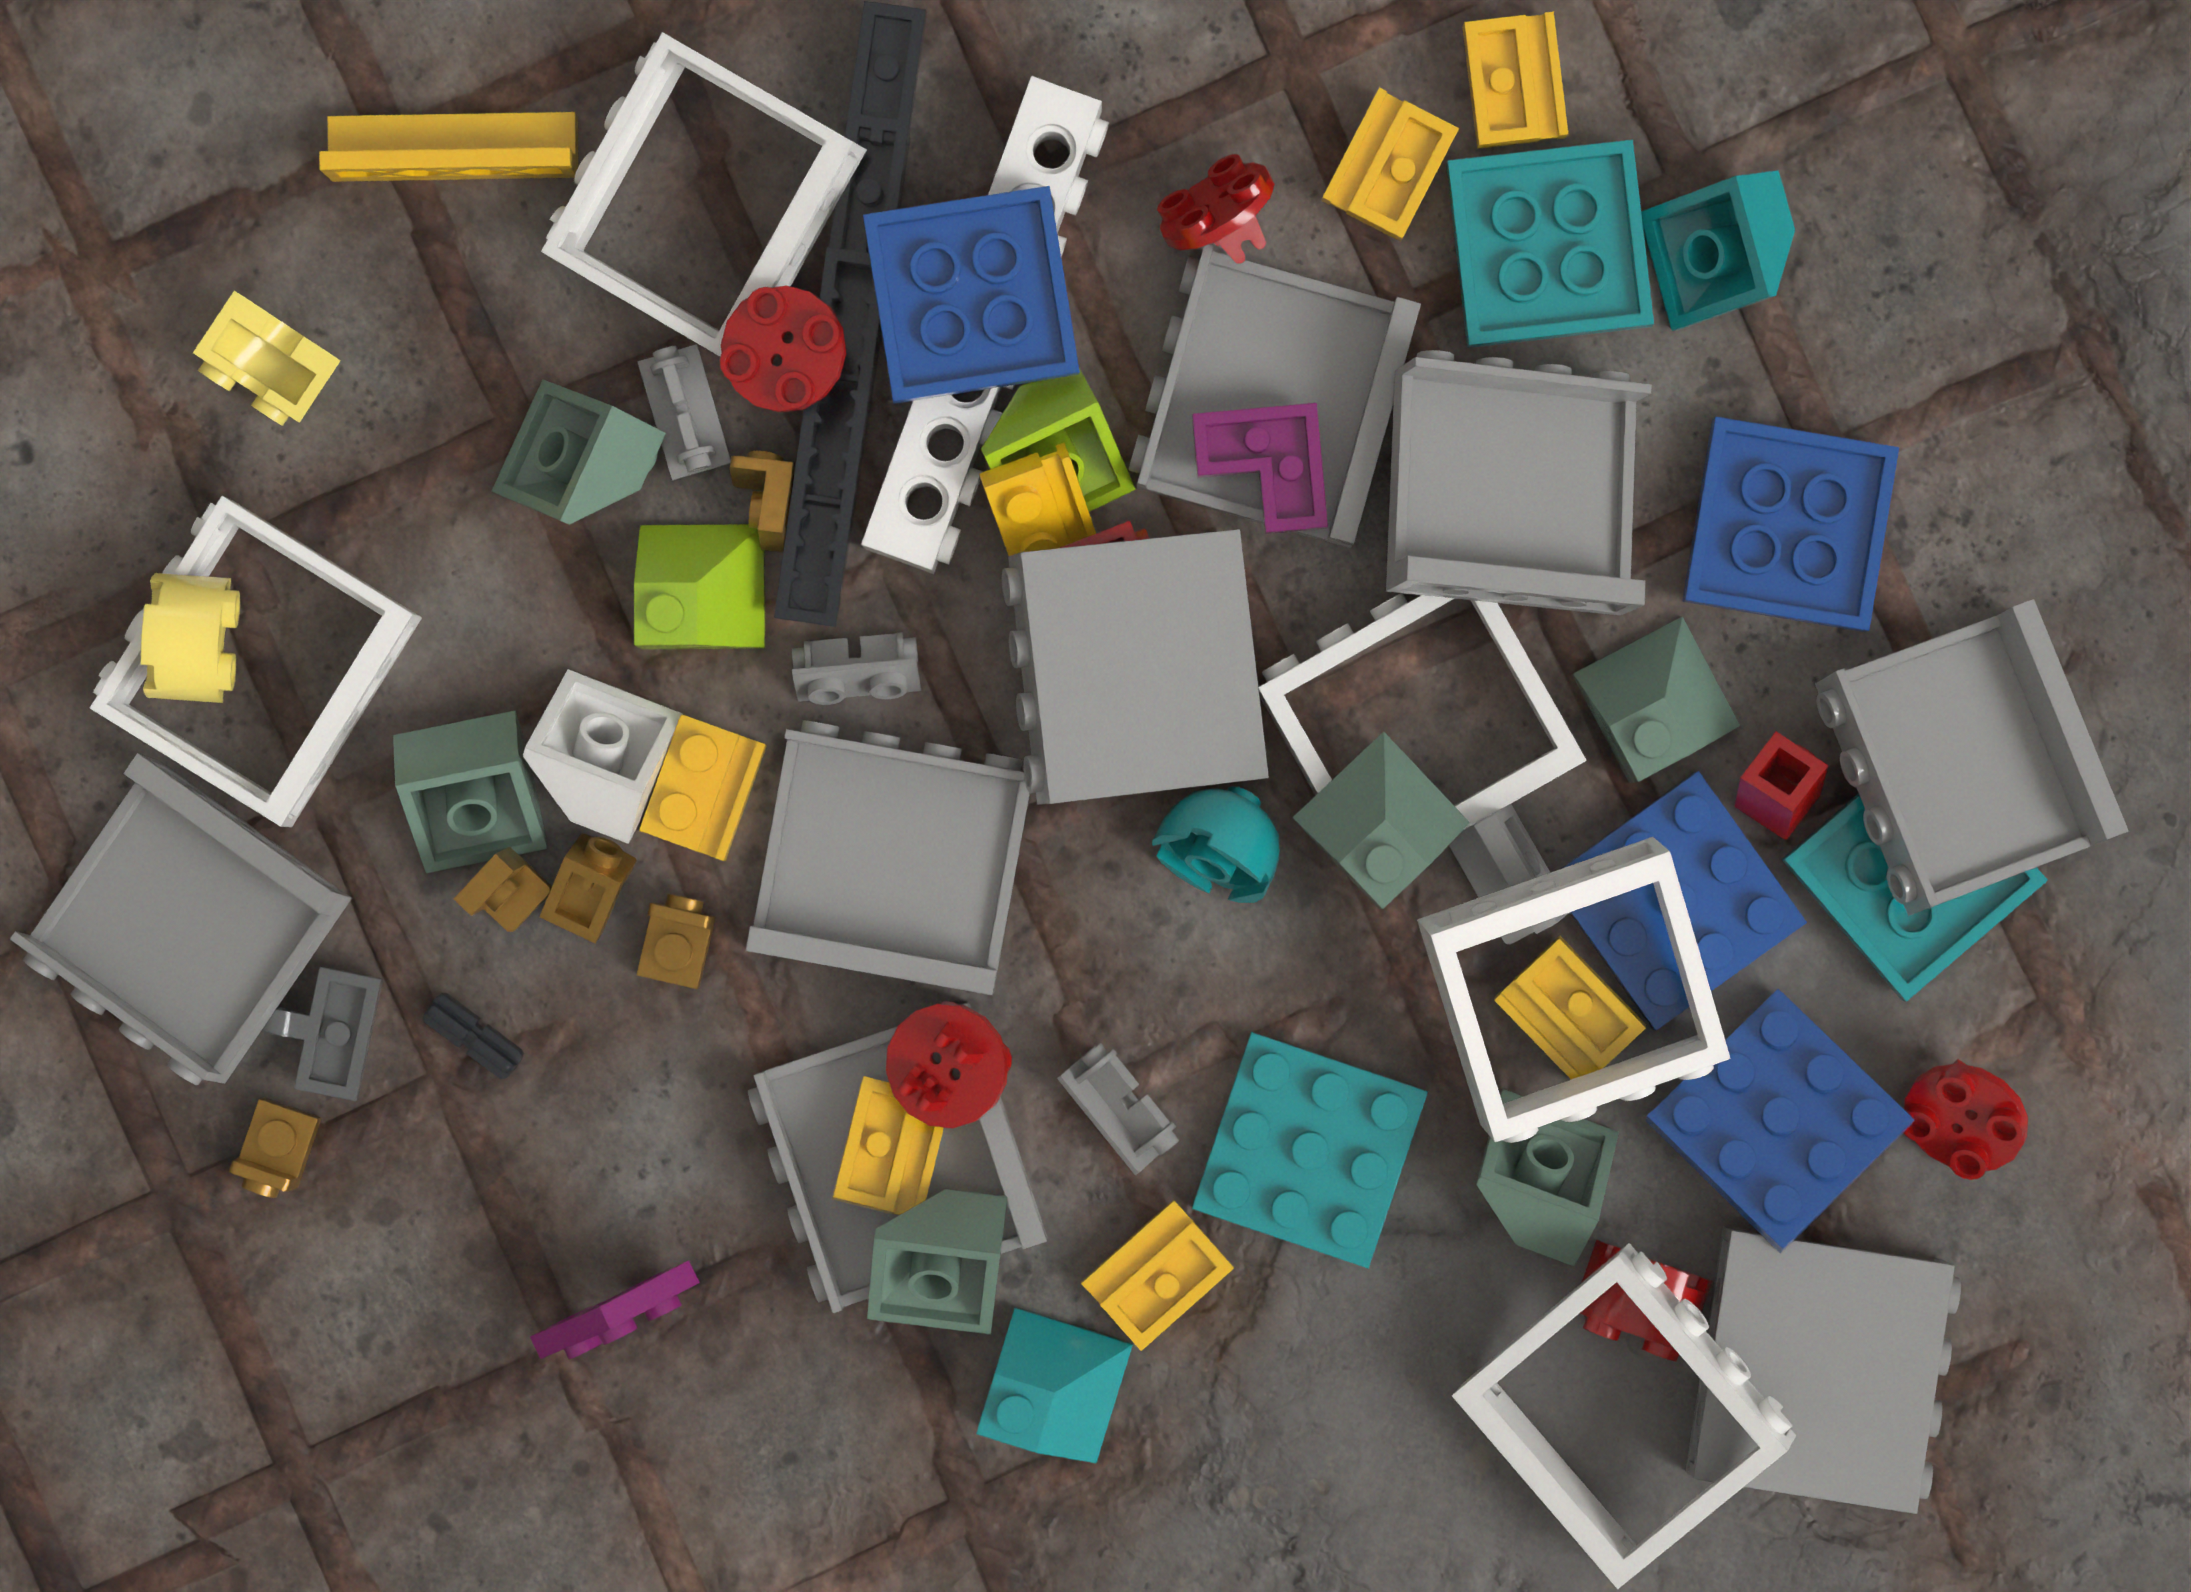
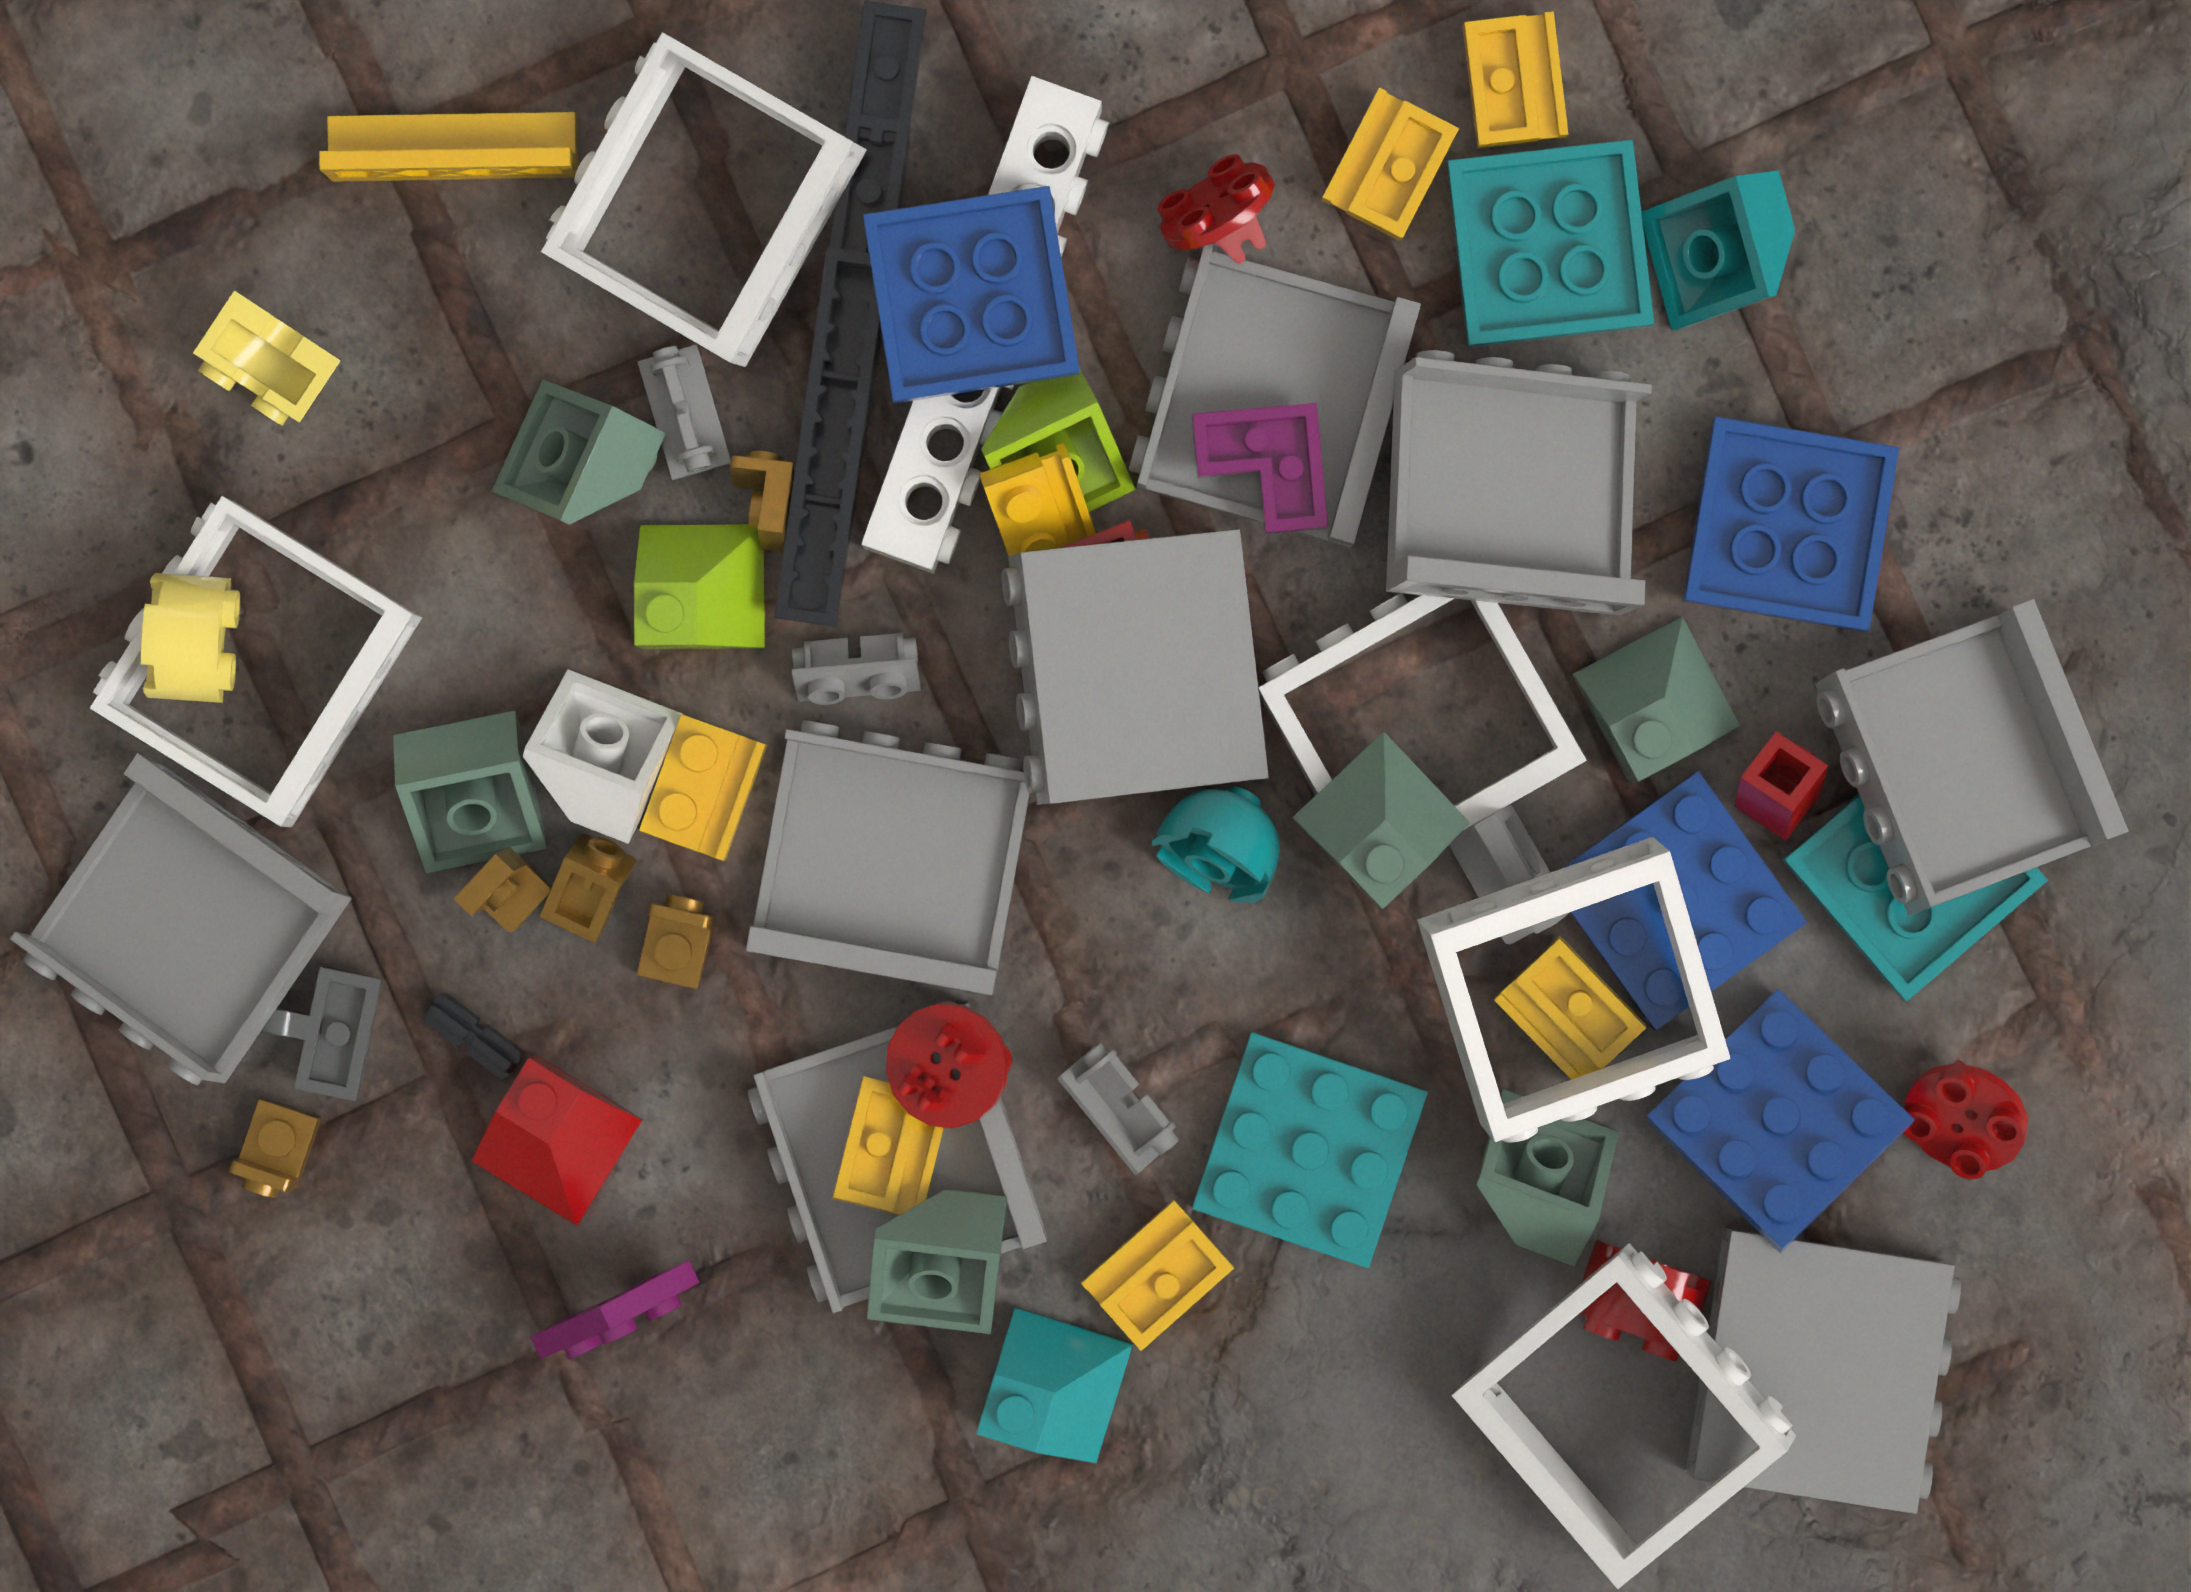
red plate [720,286,846,413] -> none
none -> red slope [472,1055,643,1226]

